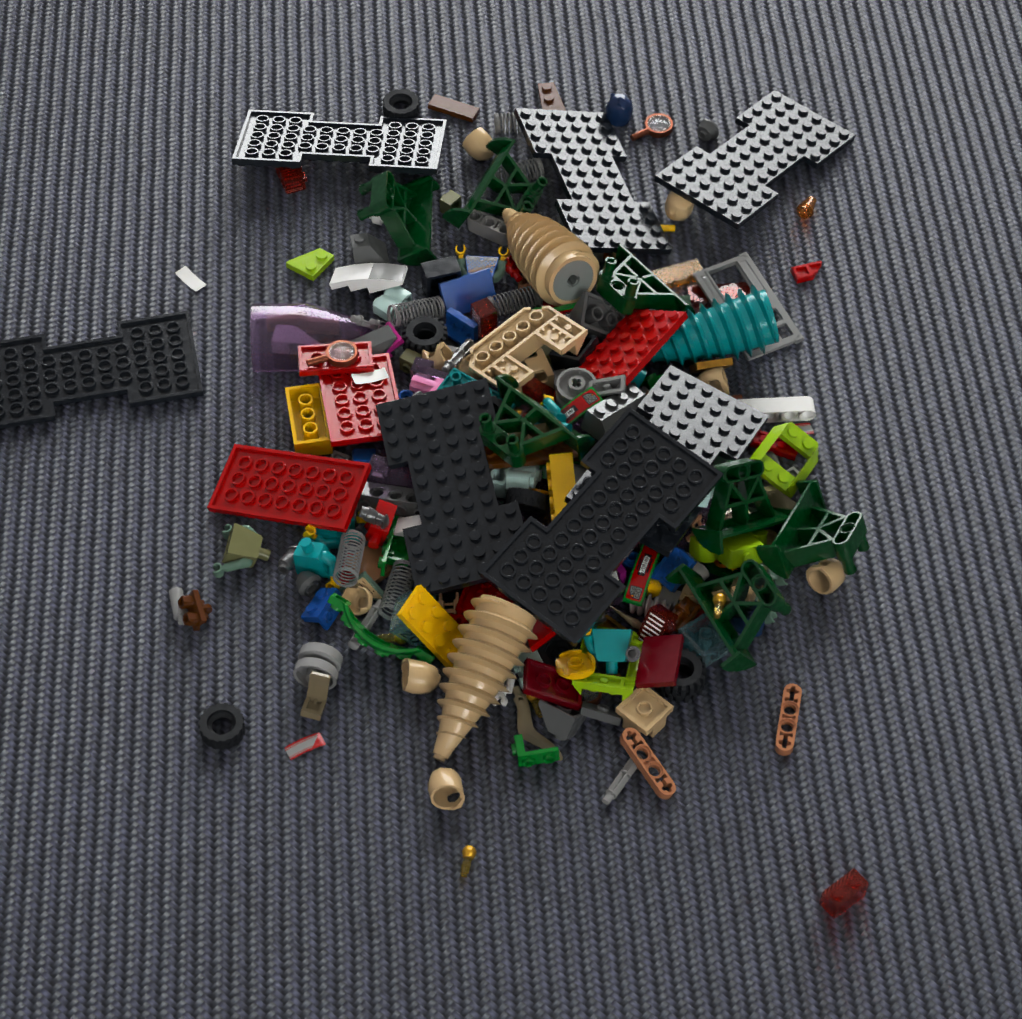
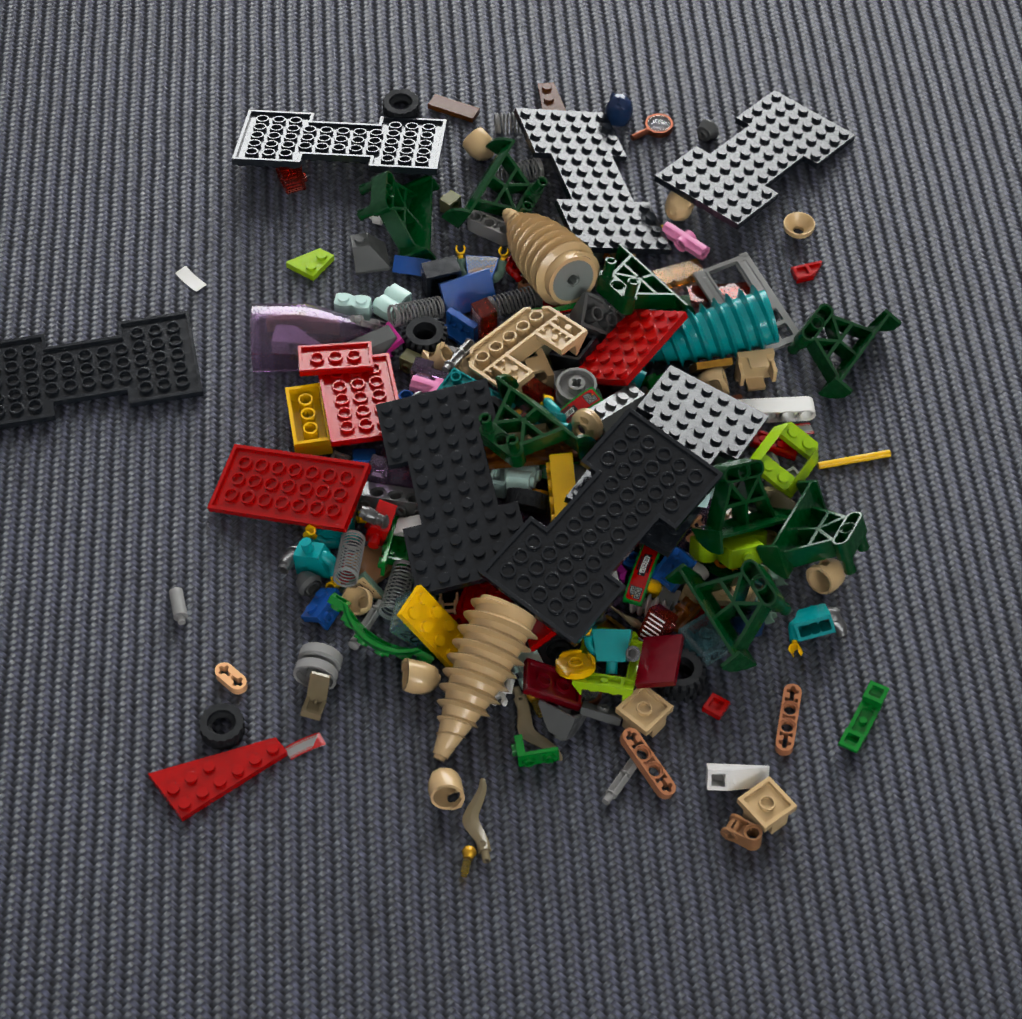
reddish brown hips [178,590,213,631] -> none
olive torso [213,523,271,578] -> none
piece [306,340,358,368] -> none
white slope [329,263,408,293] -> none
white sticker [351,368,388,384] -> none
clear yellow piece [377,631,408,645] -> none
light grey slope [589,374,626,397] -> none
piece [712,593,727,619] -> none
clear orange cone [797,196,816,219] -> none
clear red brick [819,868,869,919] -> none
none -> red wing [148,737,288,822]
none -> light nougat beam [215,662,248,695]
none -> light aqua brick [334,293,372,321]
none -> blue slope [392,255,432,277]
none -> dark tan piece [462,778,491,863]
none -> tan piece [571,408,603,440]
none -> bright pink piece [662,221,710,260]
none -> red plate [702,692,730,721]
none -> white slope [706,763,769,791]
none -> medium nougat piece [720,813,763,851]
none -> tan panel [734,348,777,391]
none -> tan panel [737,776,797,834]
none -> tan piece [783,212,815,239]
none -> dark green piece [787,303,902,399]
none -> teal torso [788,603,847,657]
none -> yellow bar [817,450,891,469]
none -> green slope [838,680,890,753]

